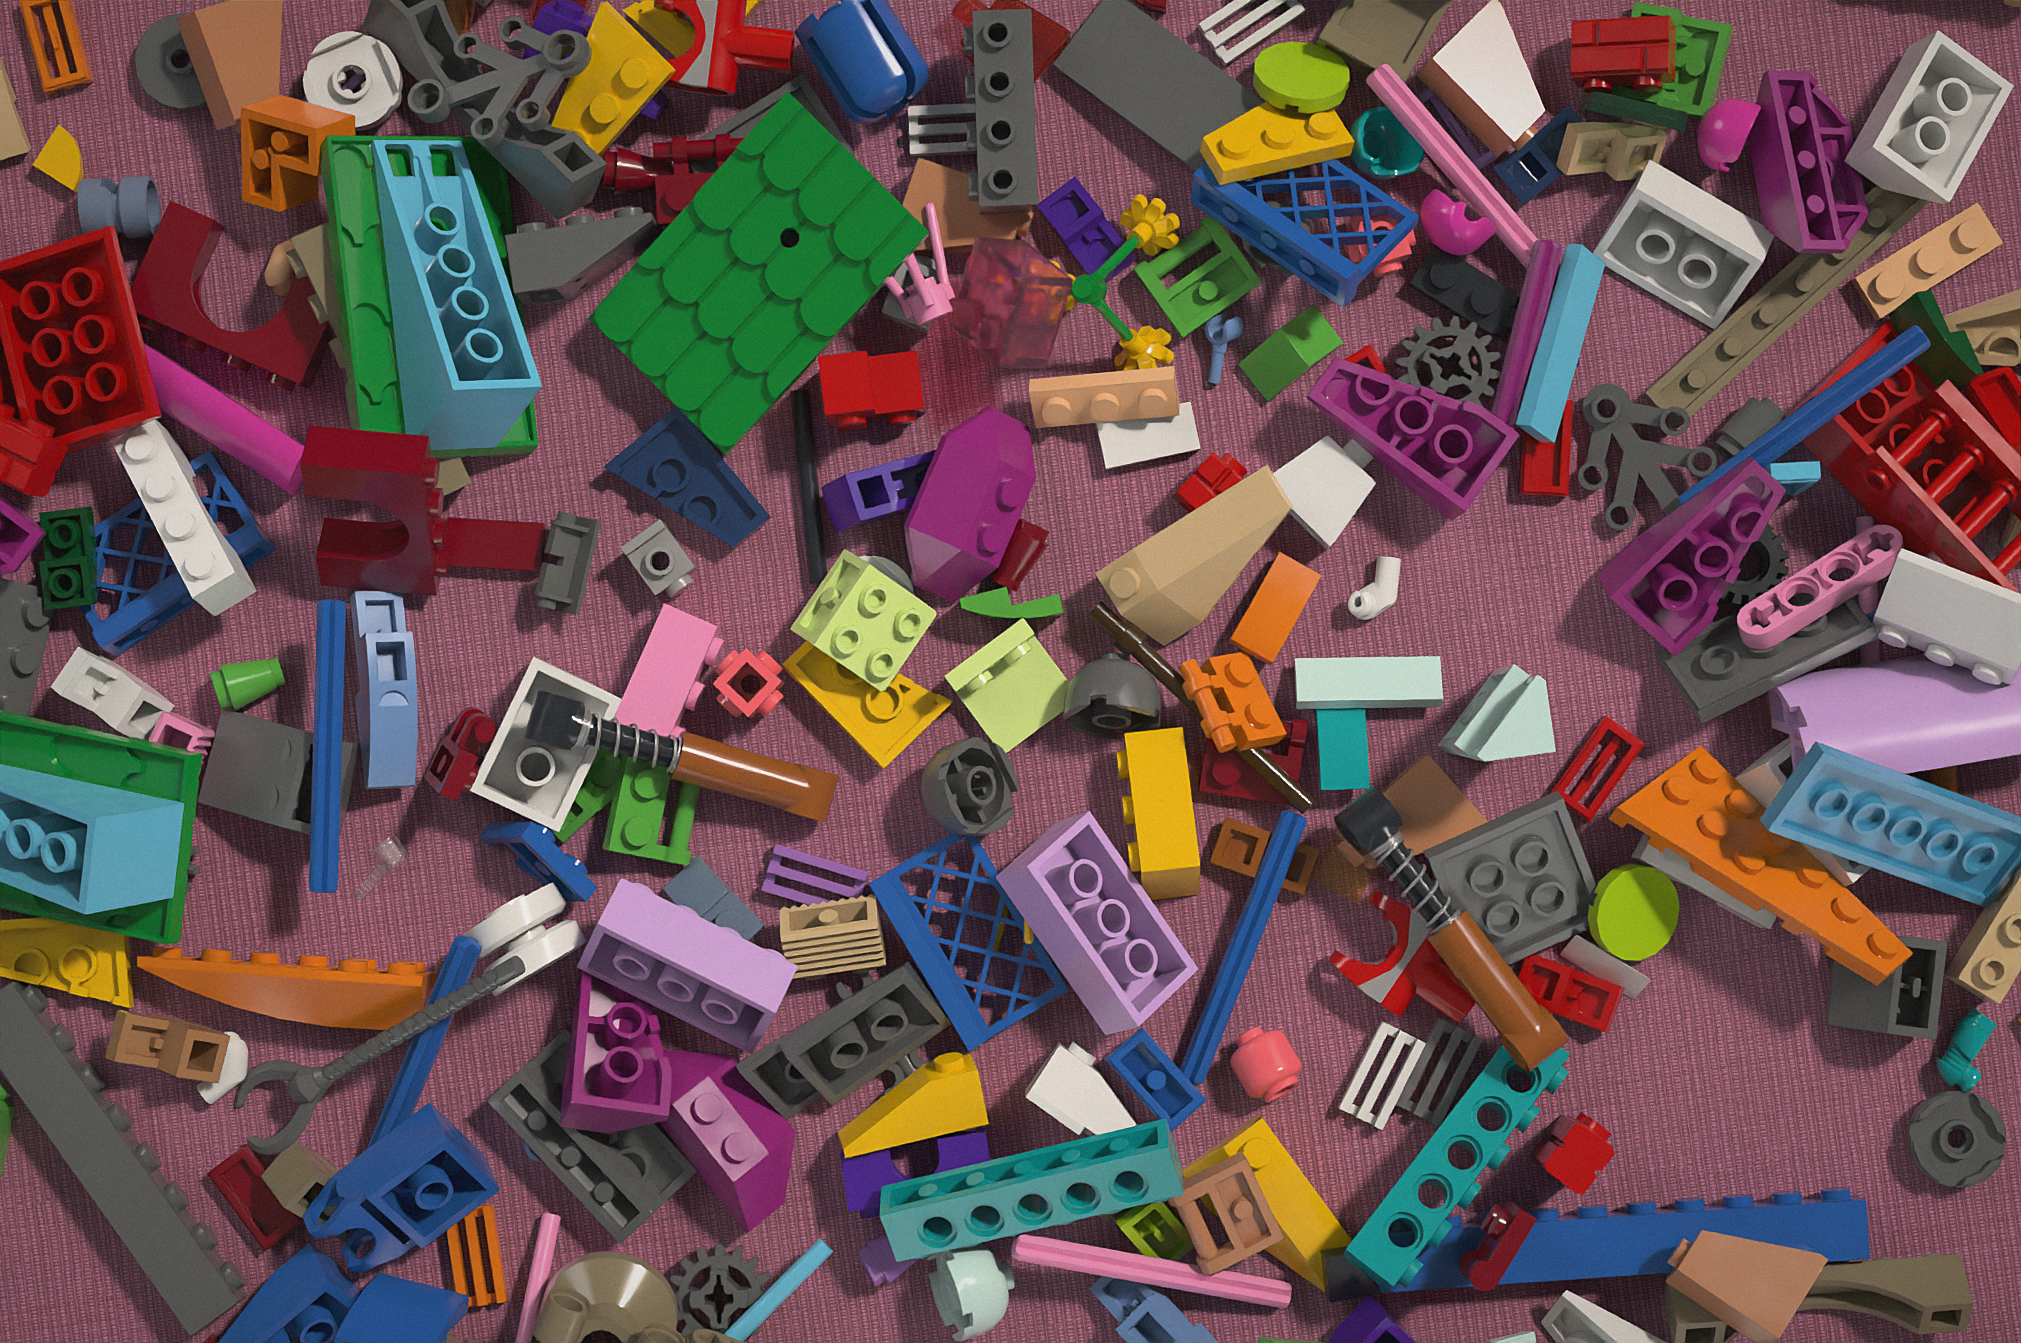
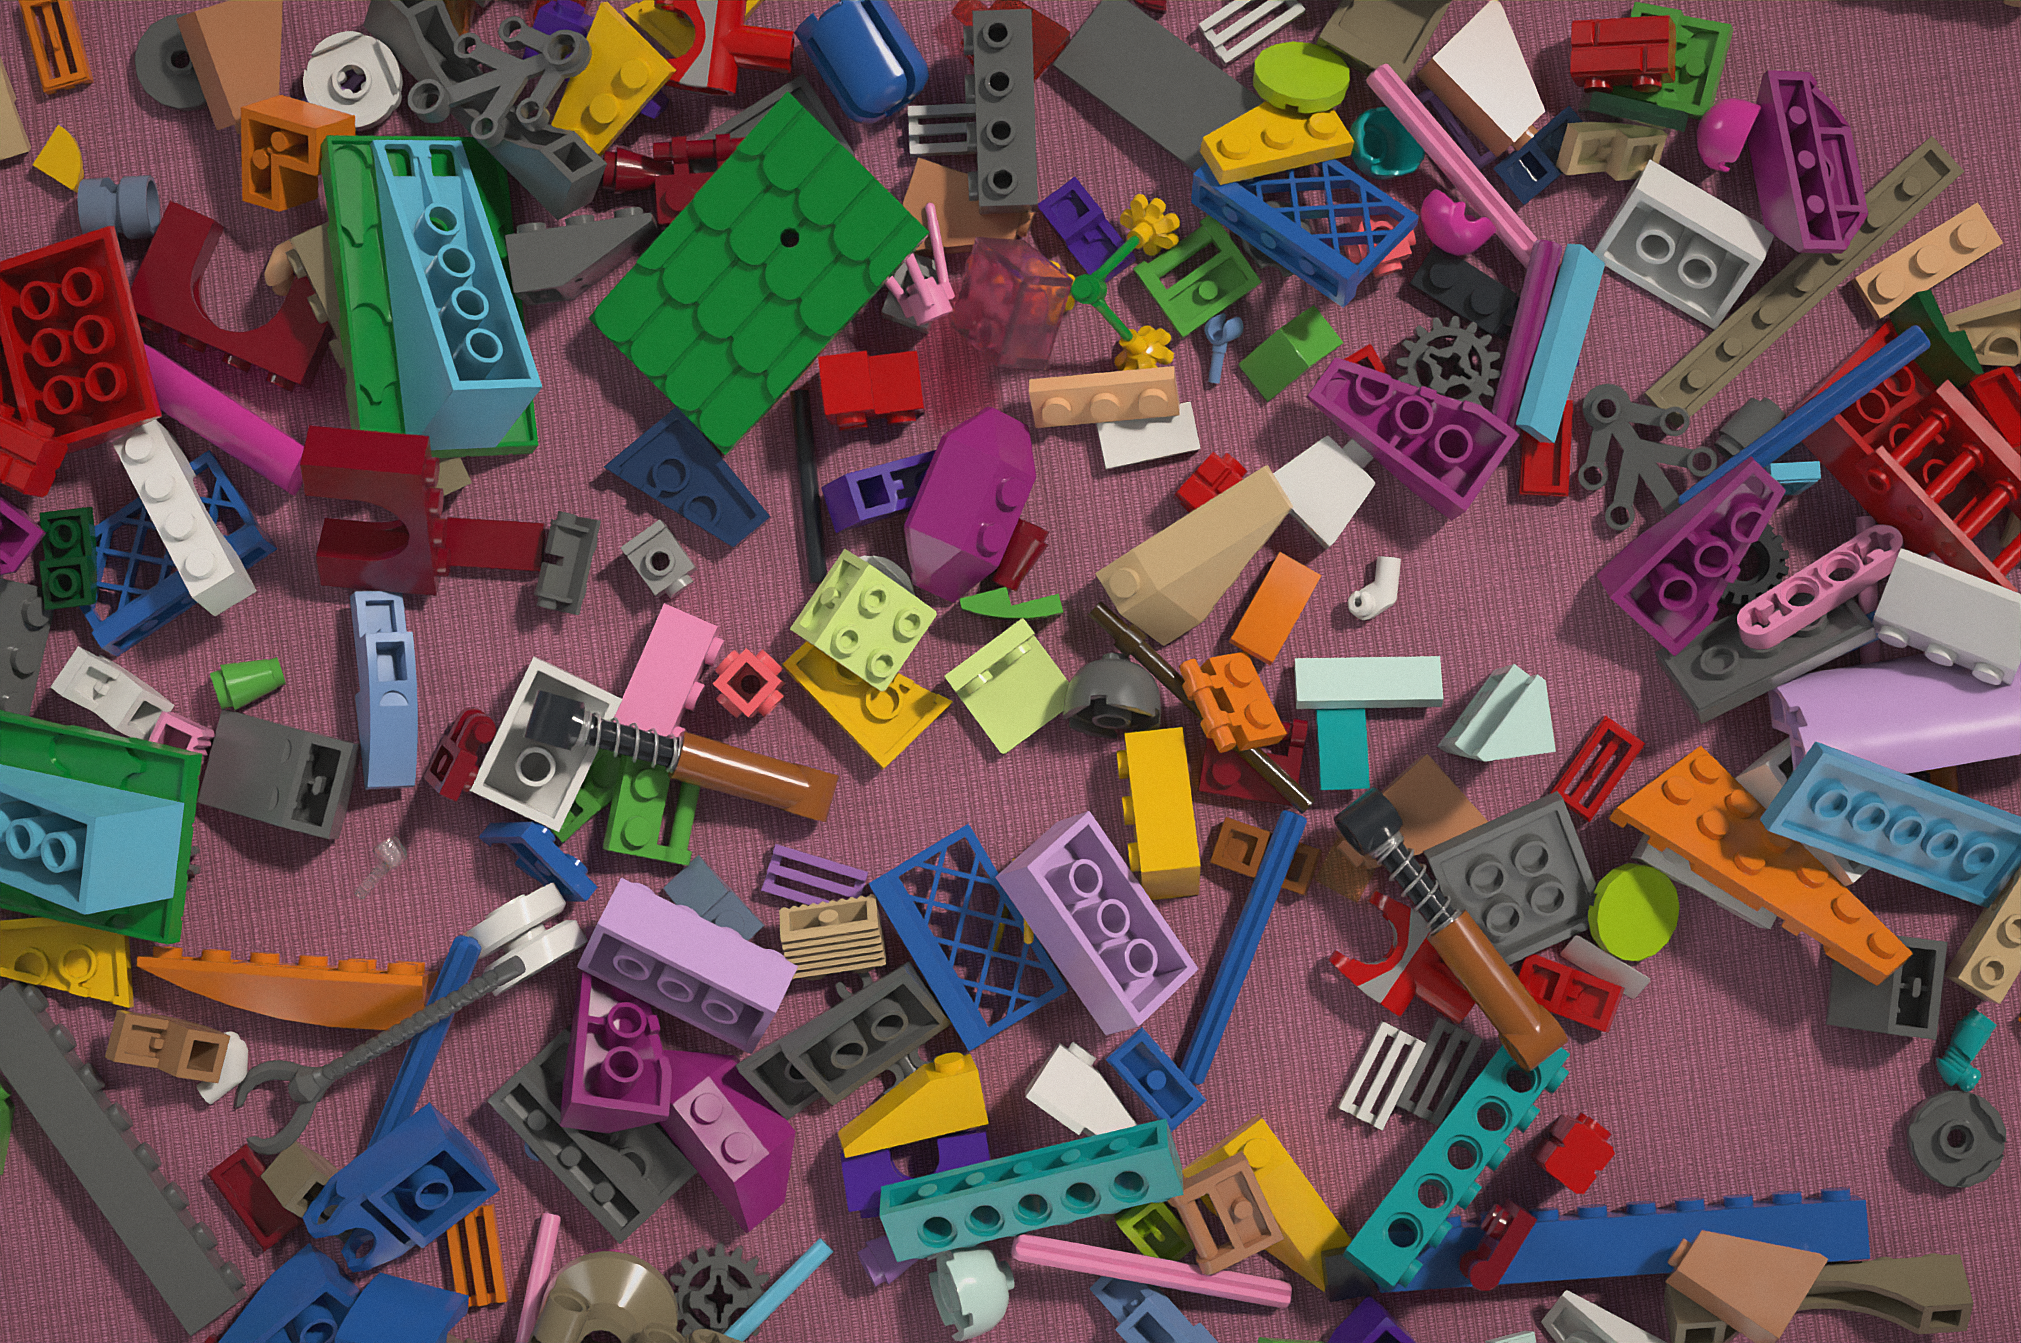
blue axle [309,599,346,893] -> none
dark grey cylinder [921,737,1018,836] -> none
coral head [1230,1026,1302,1103] -> none
white slope [1844,30,2014,205] -> none

